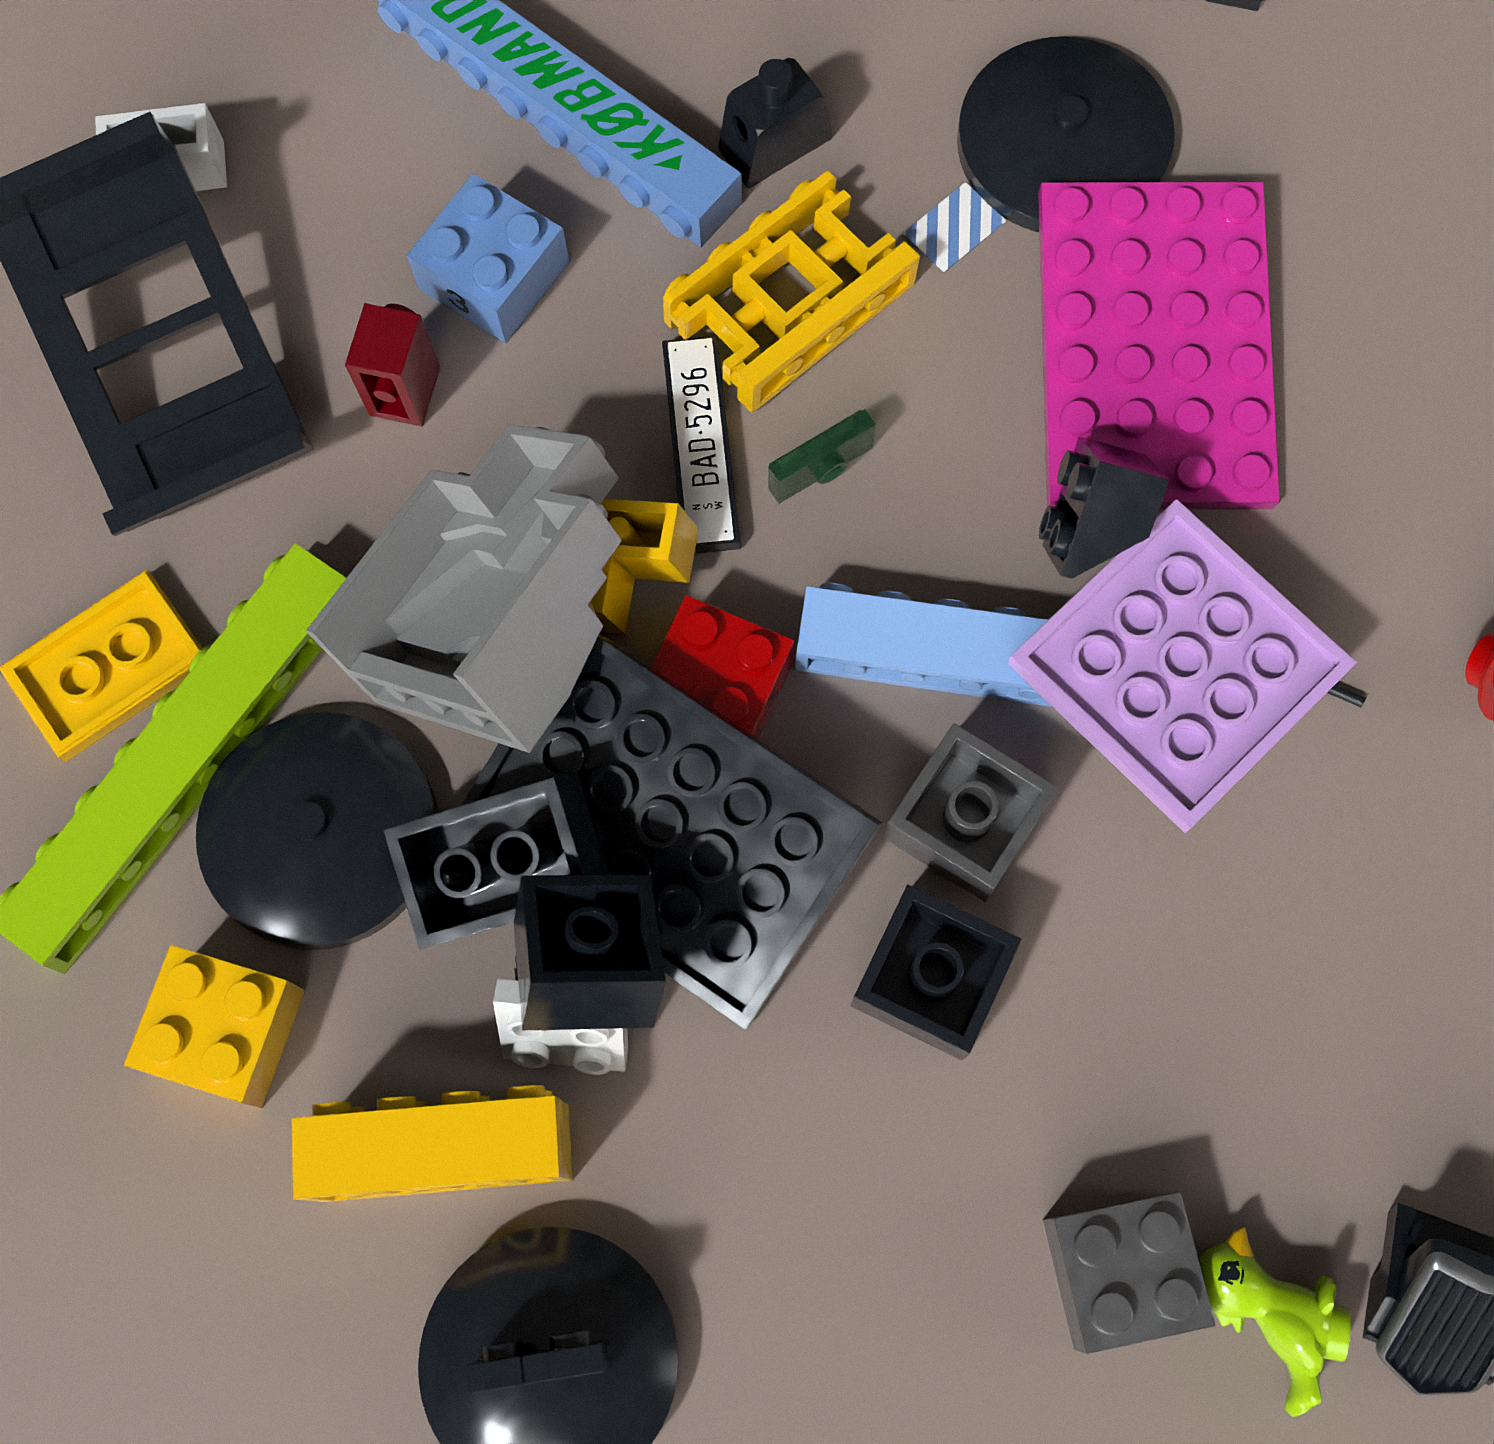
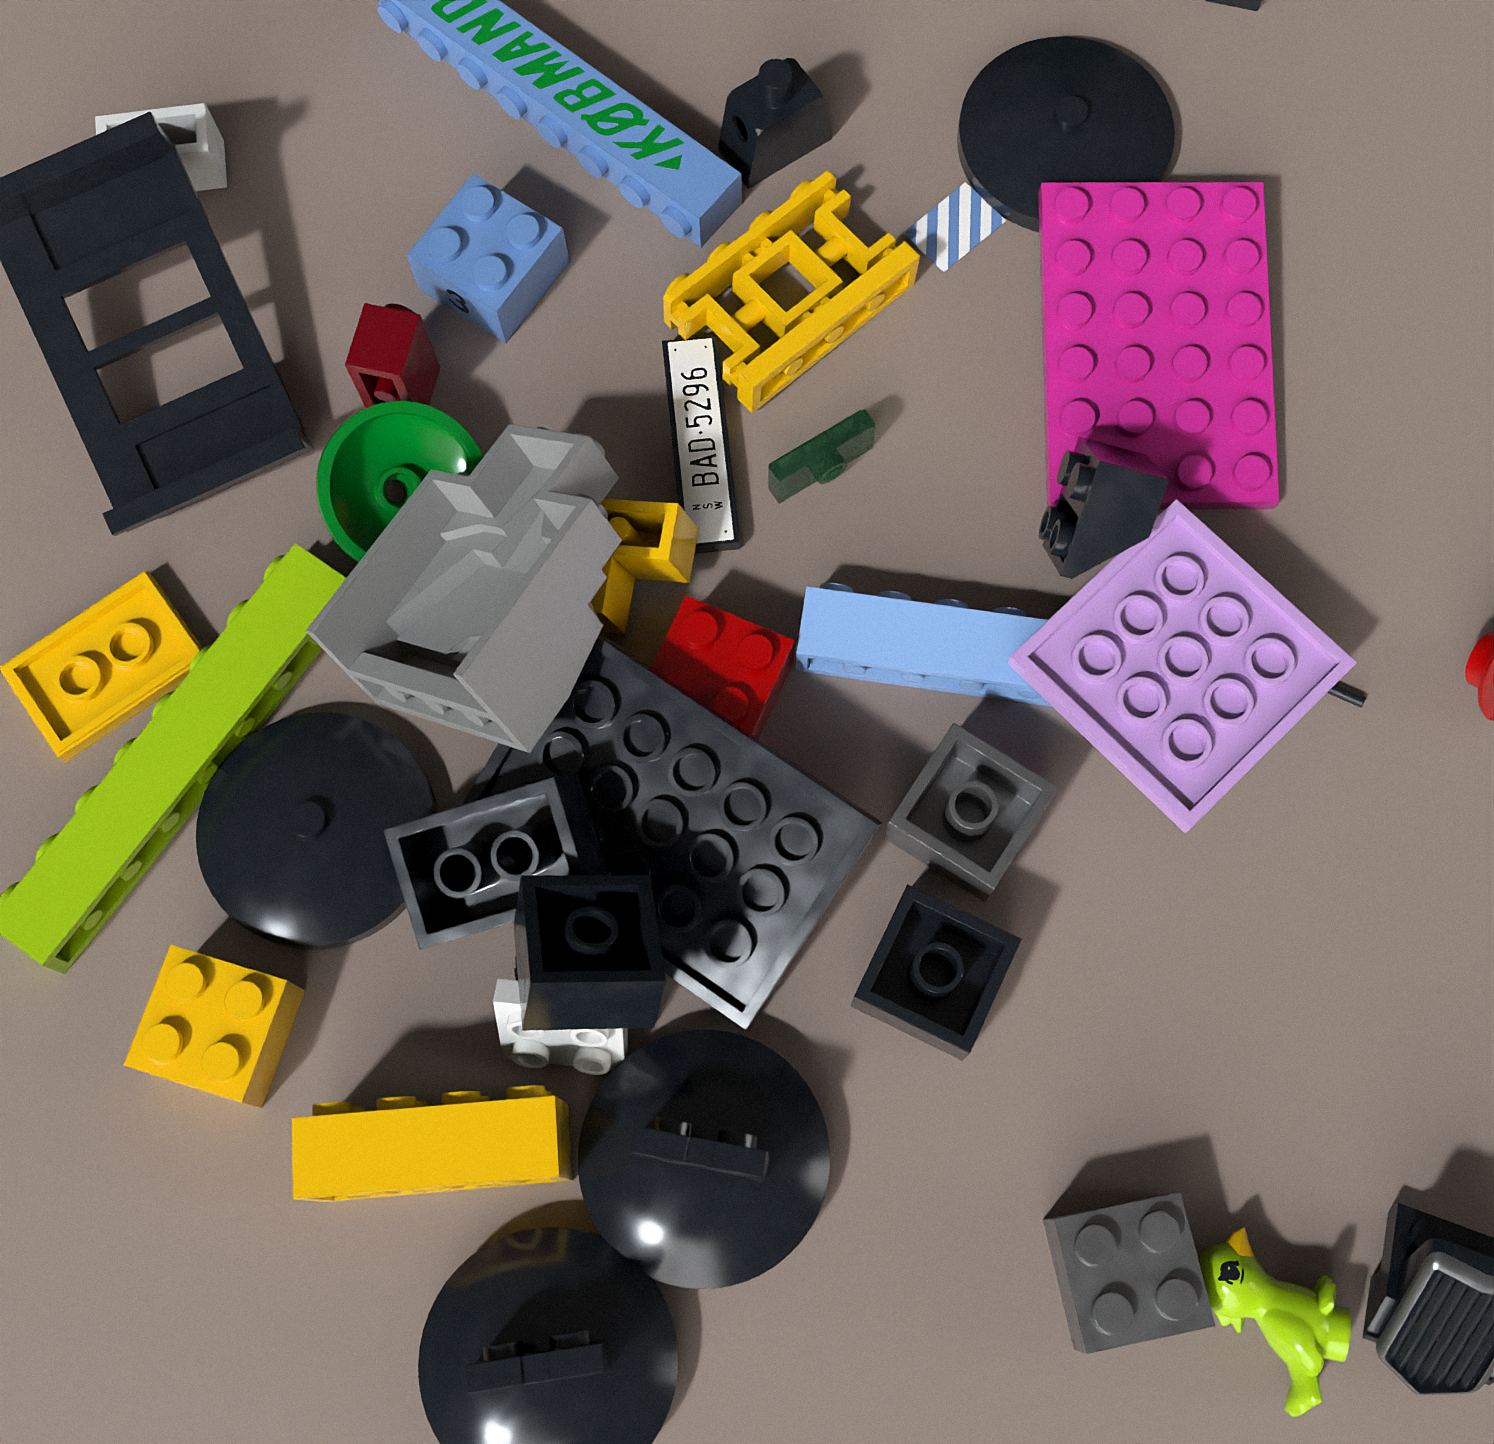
none -> green dish [316,401,483,562]
none -> black bracket [578,1030,830,1289]

